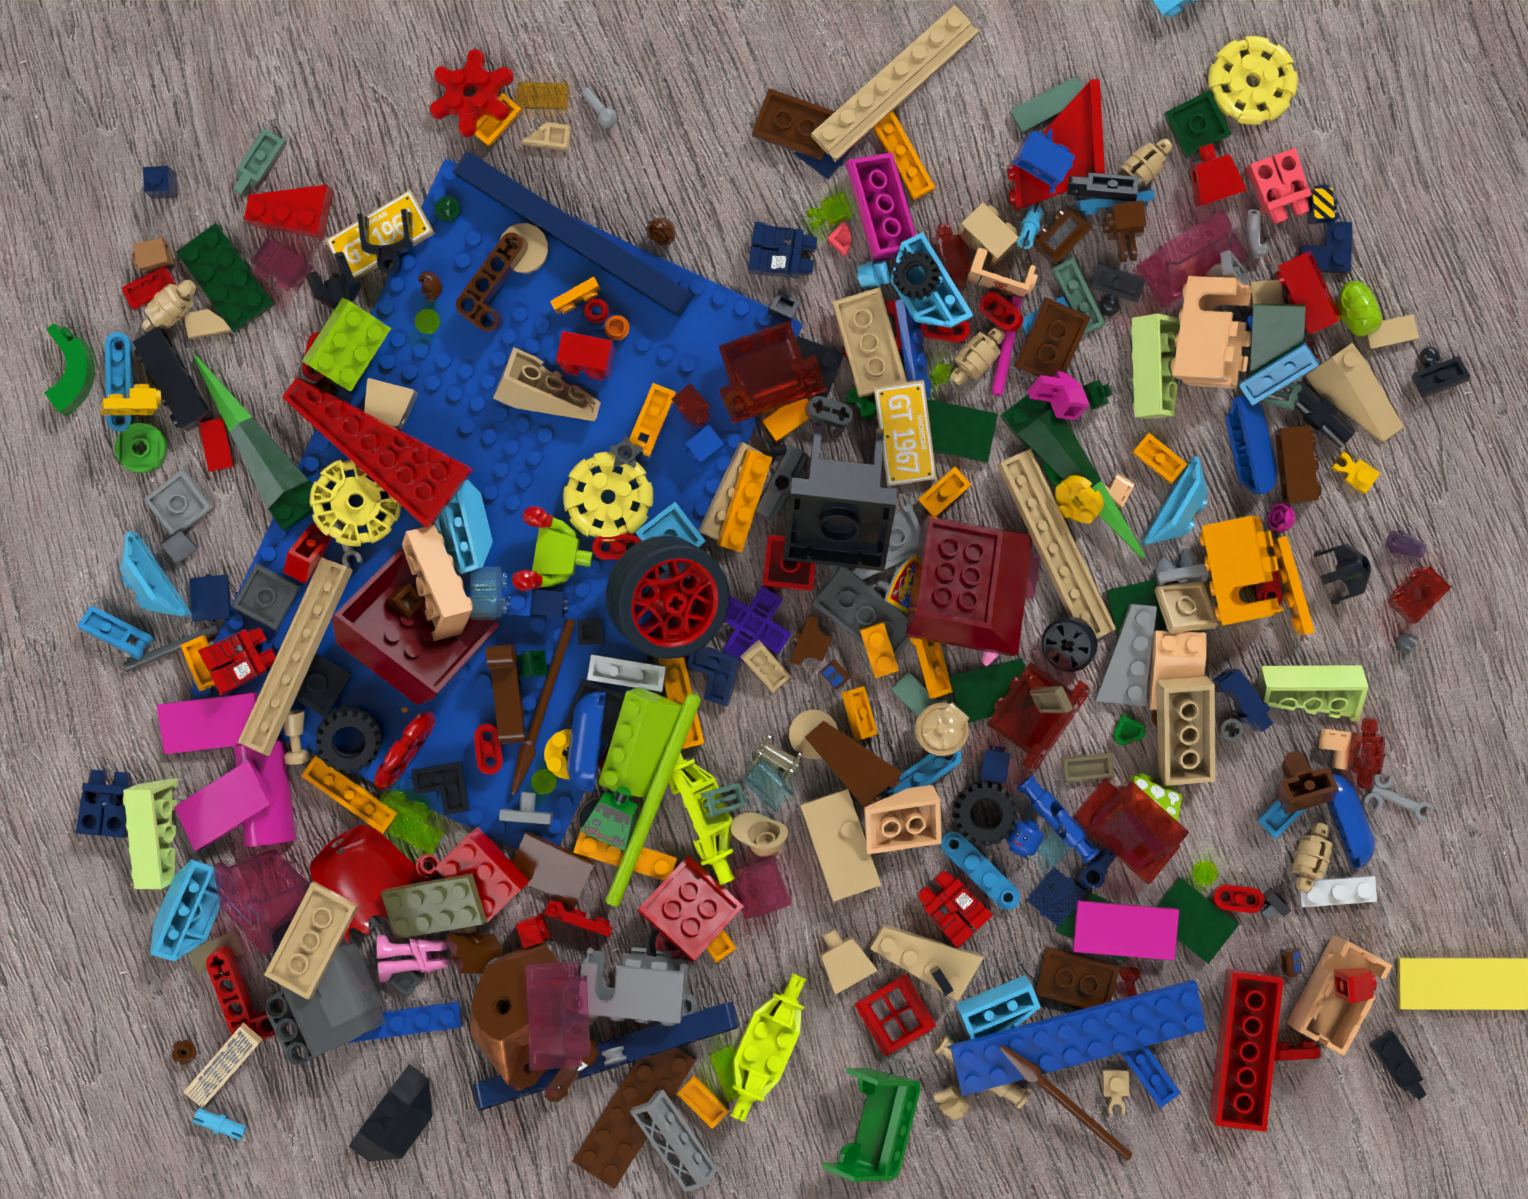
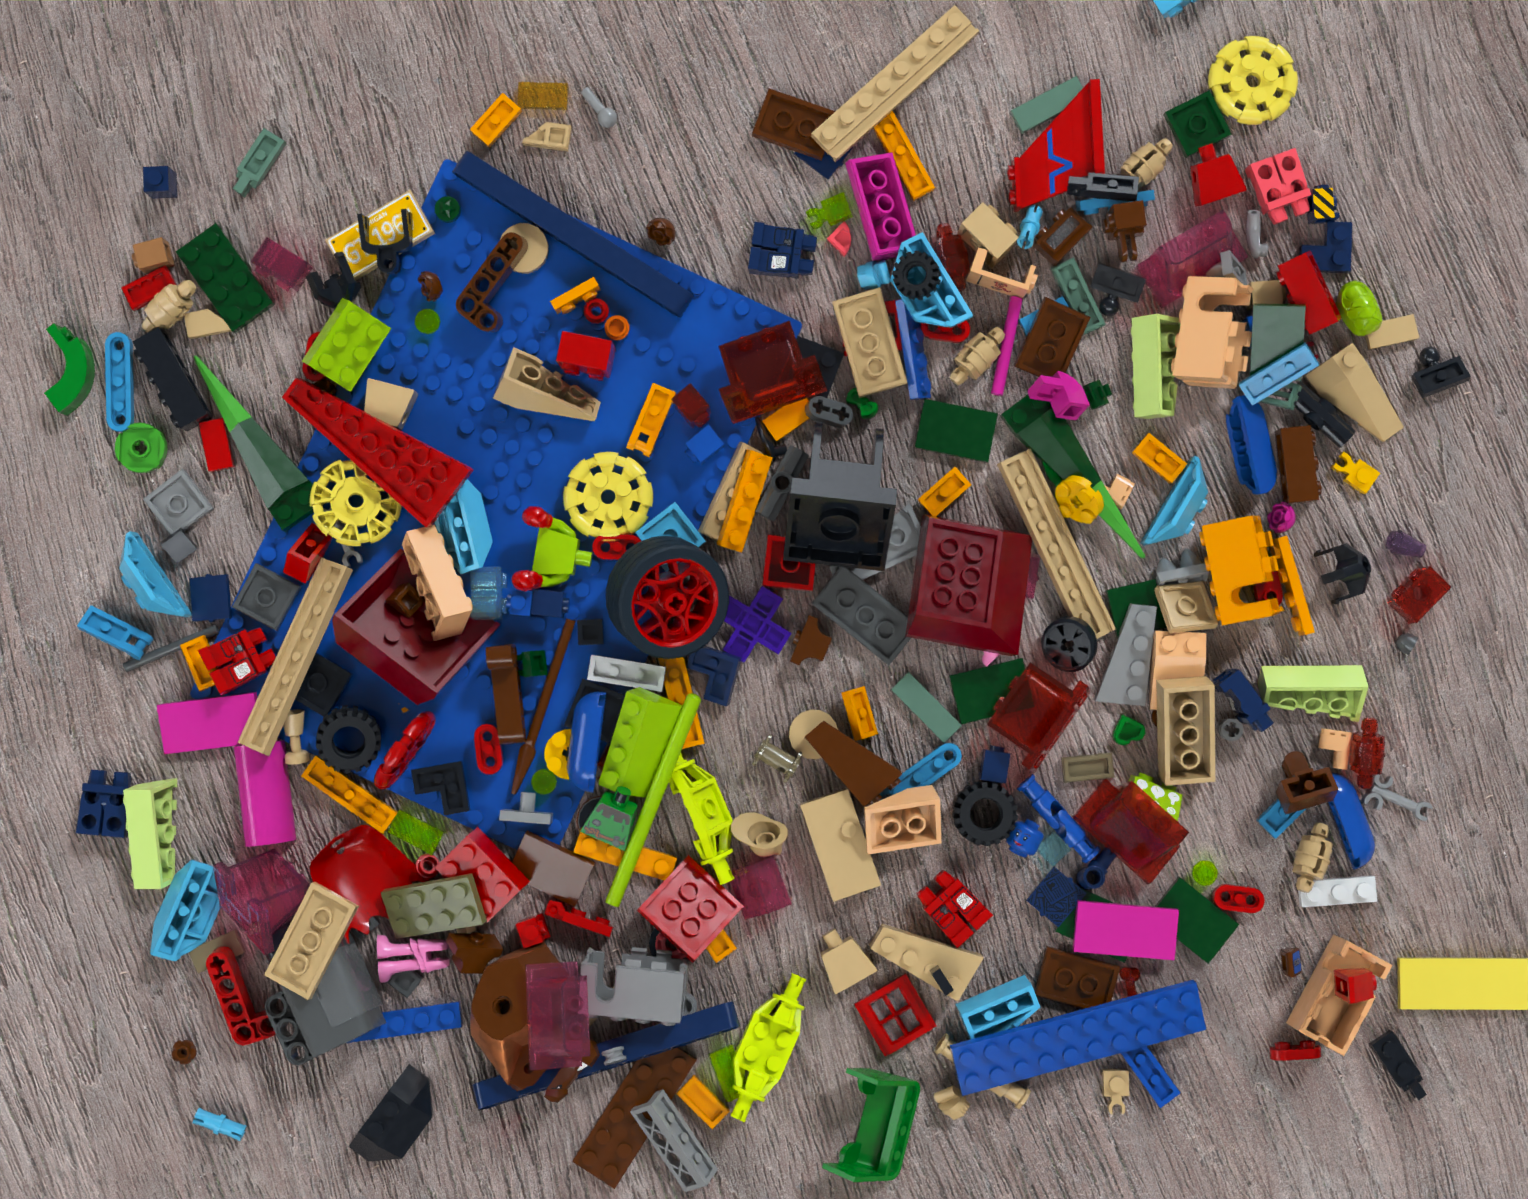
yellow plate [99,384,161,415] -> none
dark pink tile [174,759,274,851] -> none
tan tile [184,1023,263,1109] -> none
red wedge [244,184,334,240] -> none
clear neon green plate [379,789,433,823] -> none
red plate [430,49,514,138] -> none
dark grey plate [609,436,642,468] -> none
sand green tile [701,782,745,818] -> none
tan plate [740,640,791,693] -> none
clear light blue piece [743,762,794,812] -> none
black tile [768,291,801,324] -> none
slope [820,659,850,689] -> none
light orange plate [859,622,899,679] -> none
yellow tile [874,380,937,486] -> none
shield [876,553,917,614] -> none
light orange plate [910,637,953,699] -> none
tan piece [915,703,969,756] -> none
clear neon green plate [930,362,952,386] -> none
dark azure plate [940,831,1020,910] -> none
red plate [979,292,1023,332] -> none
reddish brown piece [1000,1045,1133,1161] -> none
blue brick [1012,131,1075,188] -> none
dark tan tile [1030,686,1073,713] -> none
red brick [1209,968,1284,1132] -> none
black tile [1261,887,1291,920] -> none

